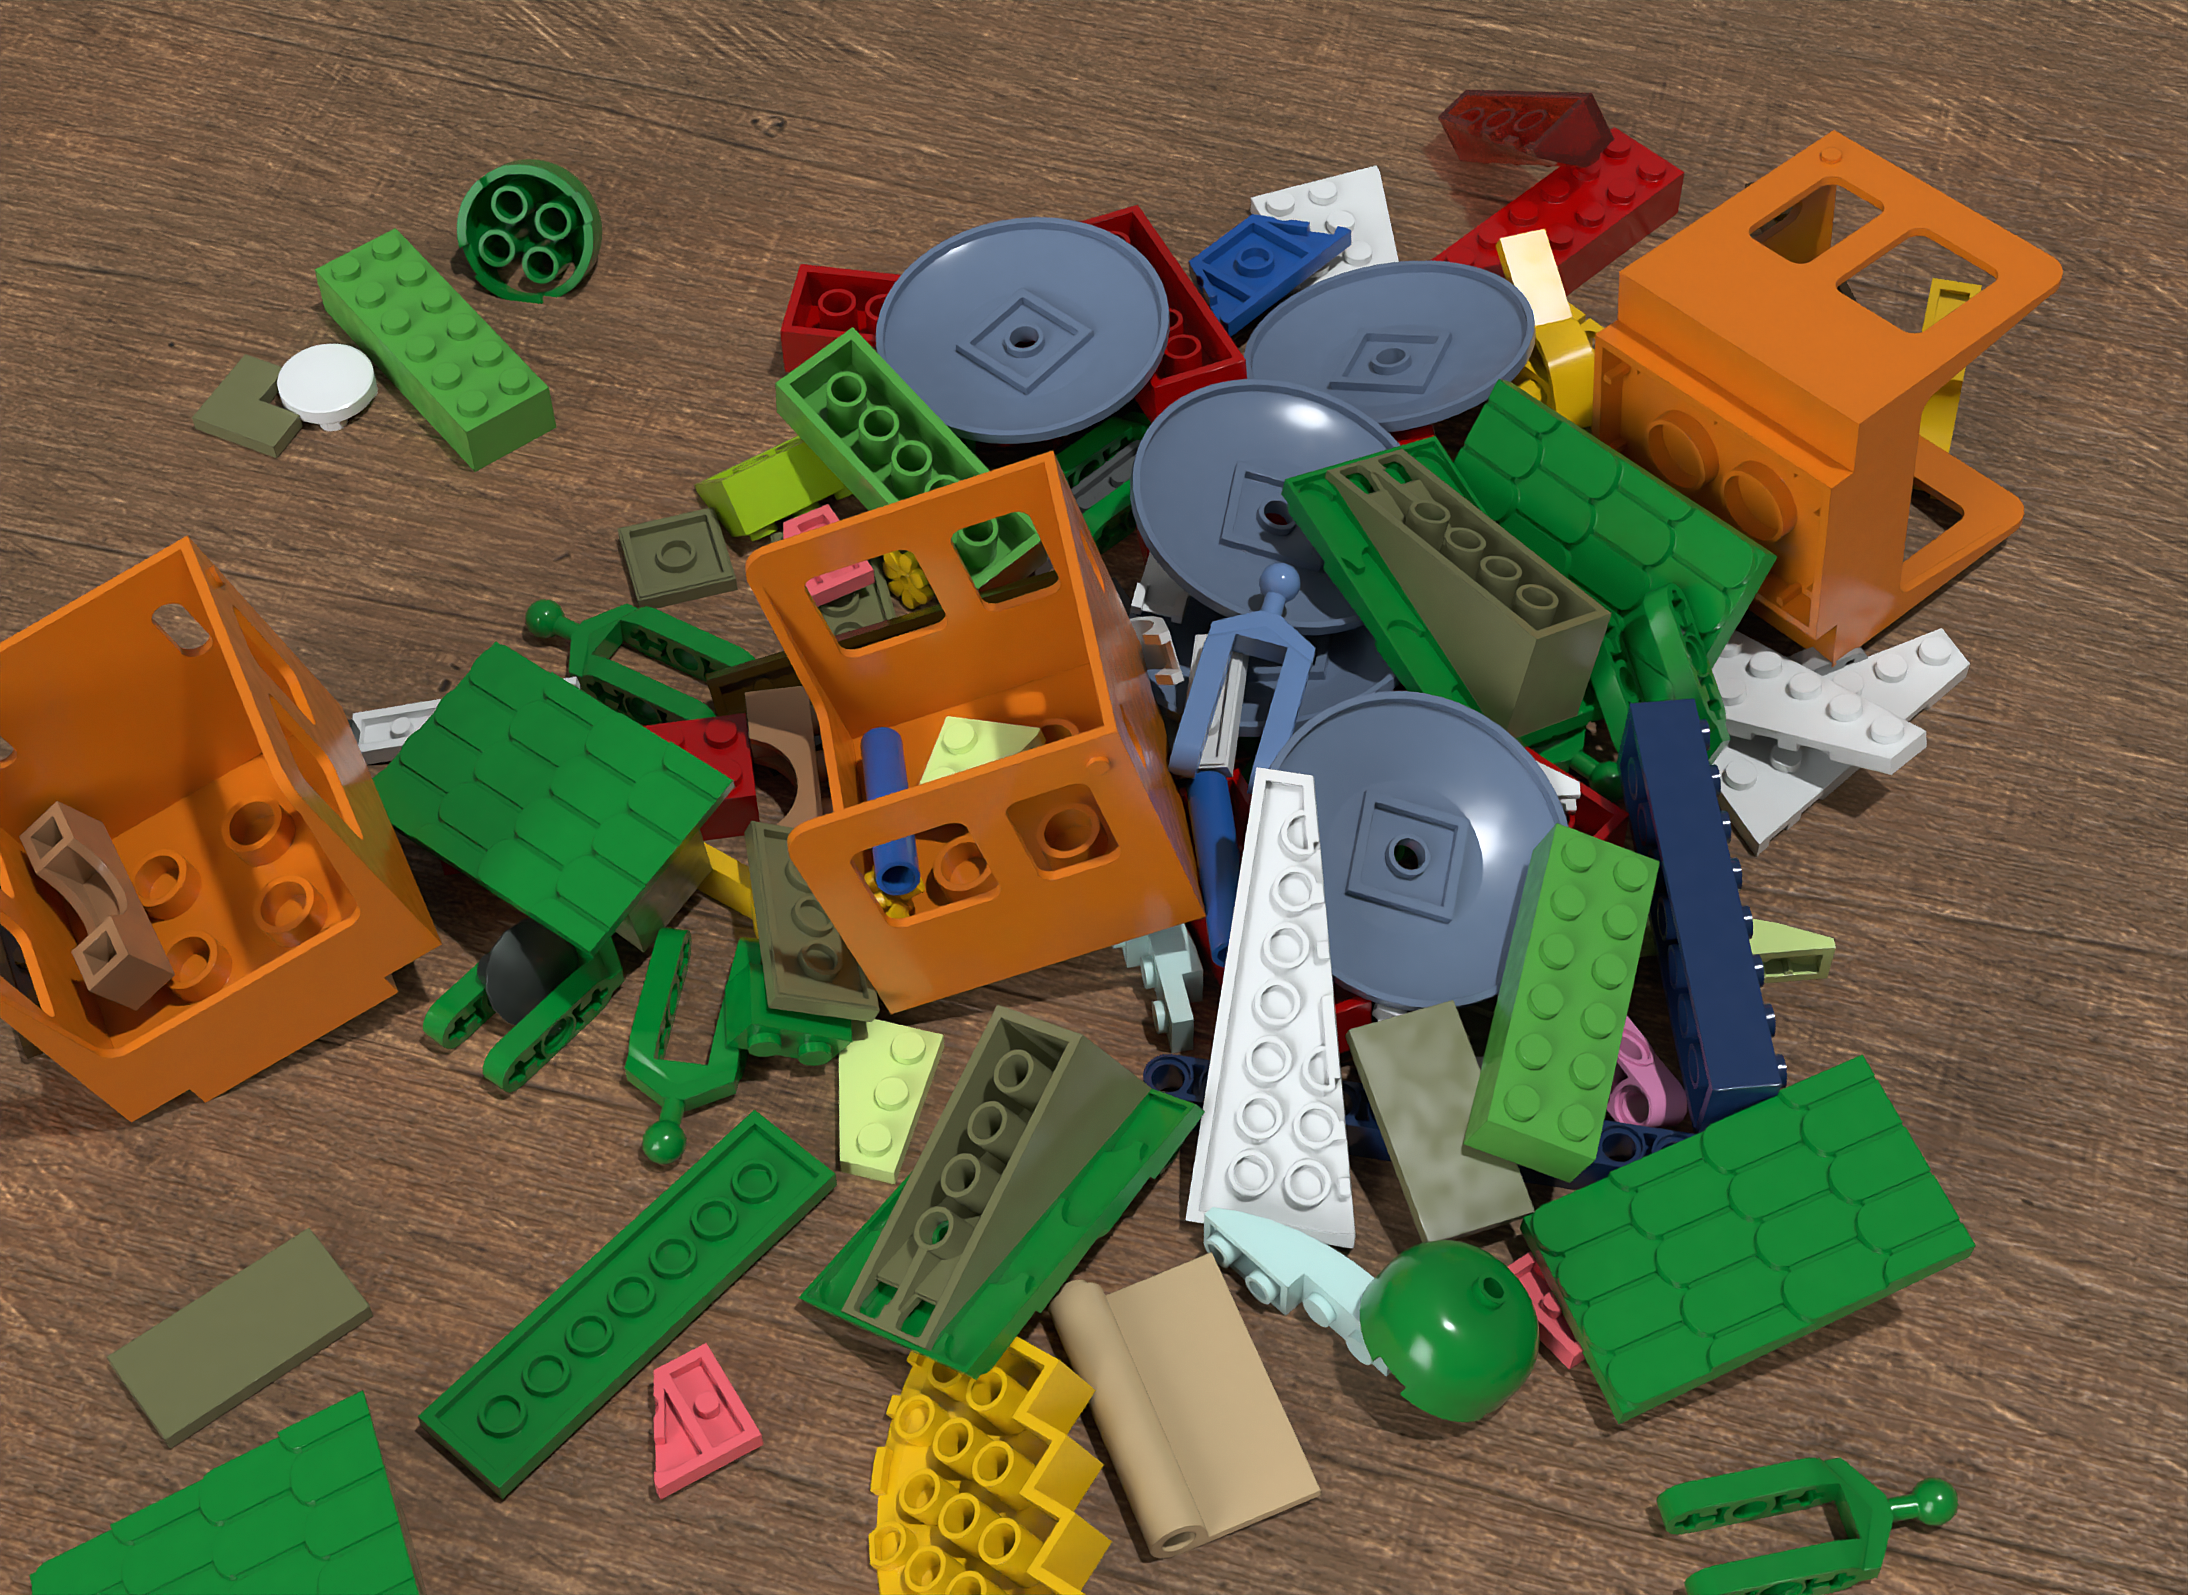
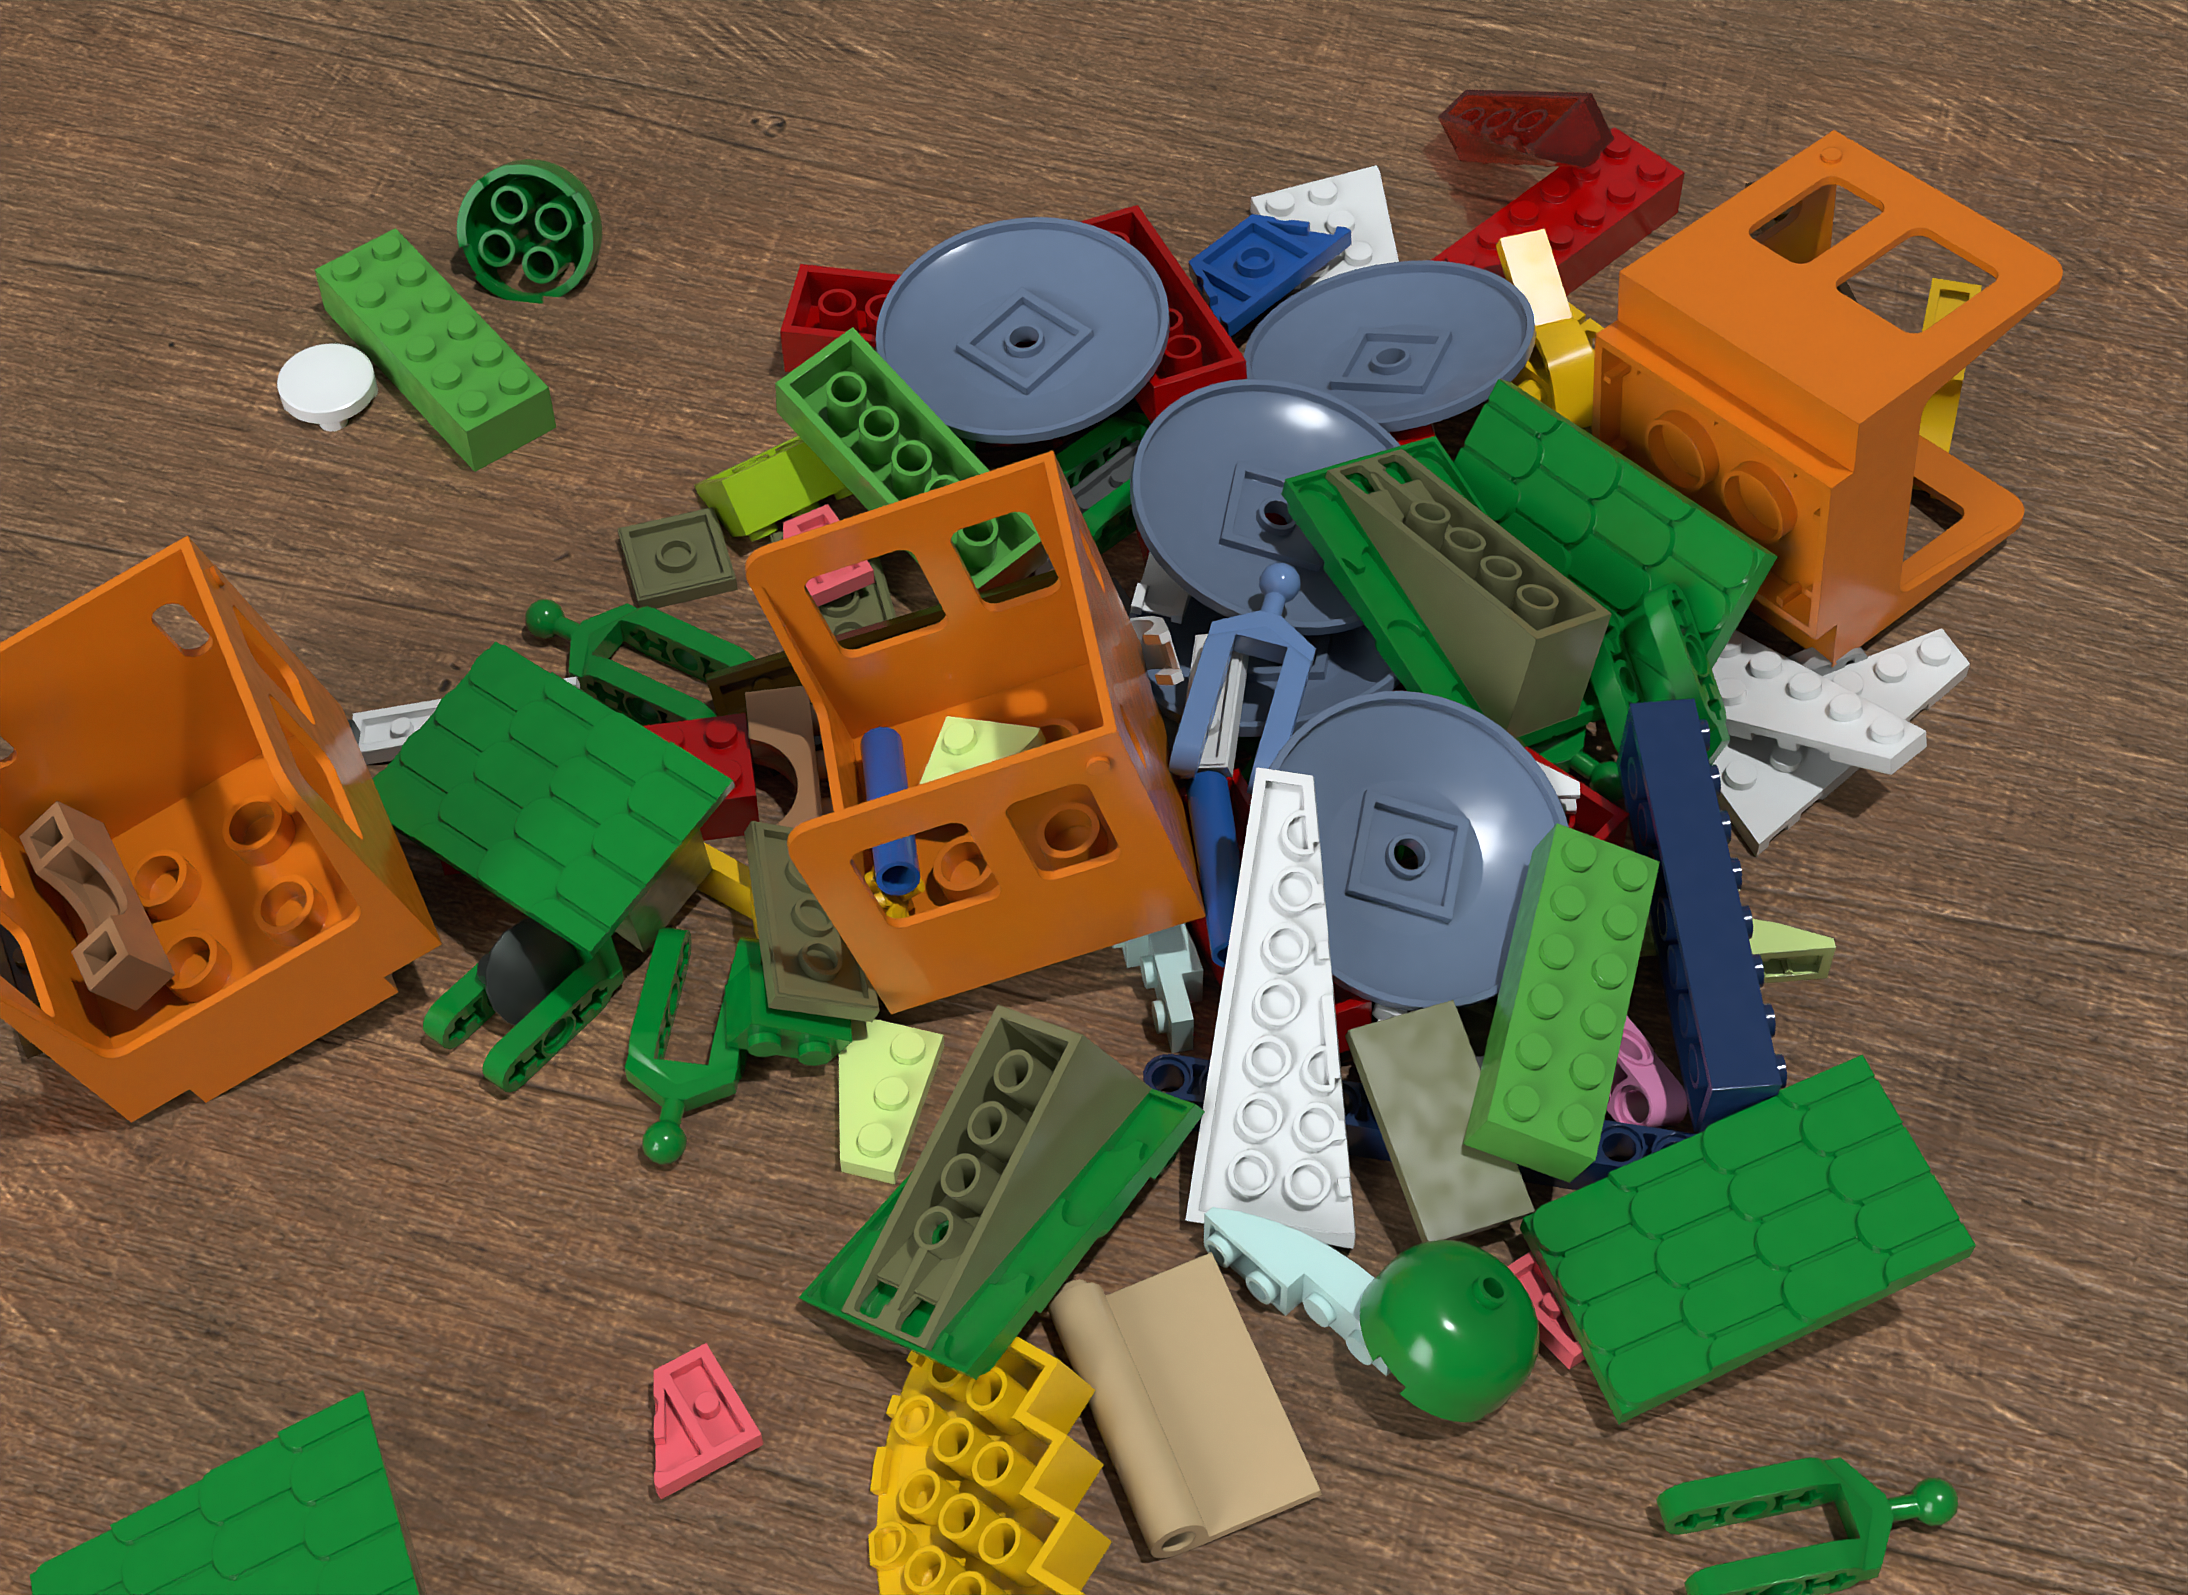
olive tile [107,1228,373,1449] -> none
olive tile [192,354,303,458] -> none
green plate [418,1110,837,1499] -> none
yellow plant [883,550,934,609] -> none

